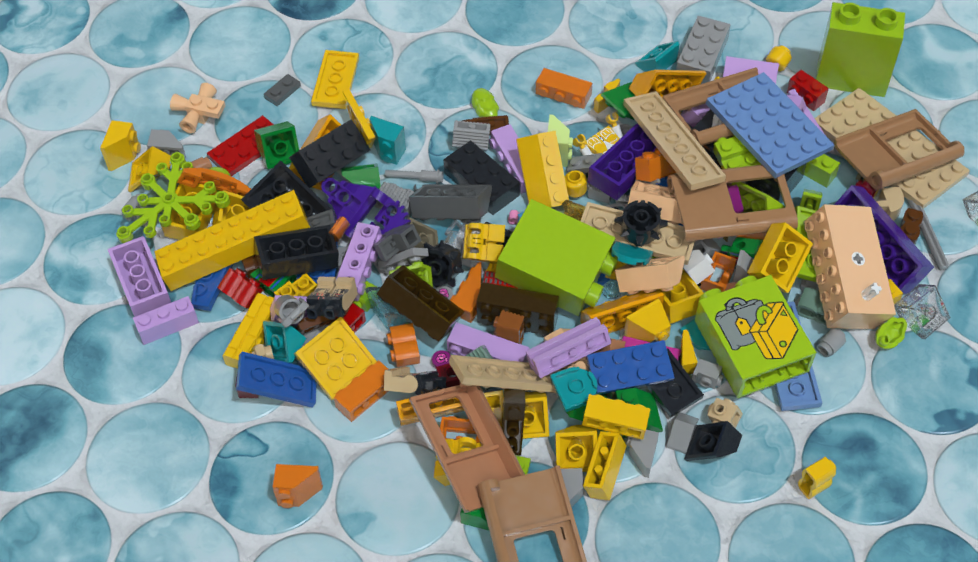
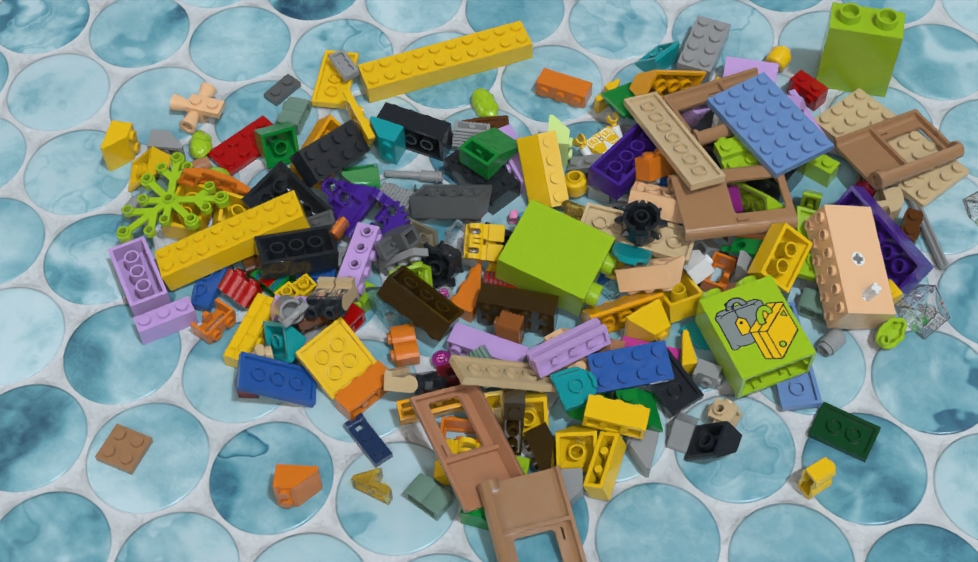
none -> medium nougat plate [95,424,153,475]
none -> lime arm [189,130,213,159]
none -> orange window [190,298,236,344]
none -> sand green brick [276,96,311,134]
none -> light grey plate [328,49,360,82]
none -> dark blue plate [343,413,393,468]
none -> clear yellow slope [351,468,393,505]
none -> yellow brick [358,20,533,103]
none -> black brick [377,102,452,162]
none -> sand green brick [404,473,453,521]
none -> green slope [459,127,518,180]
none -> dark brown slope [523,422,556,471]
none -> dark green tile [807,402,881,463]

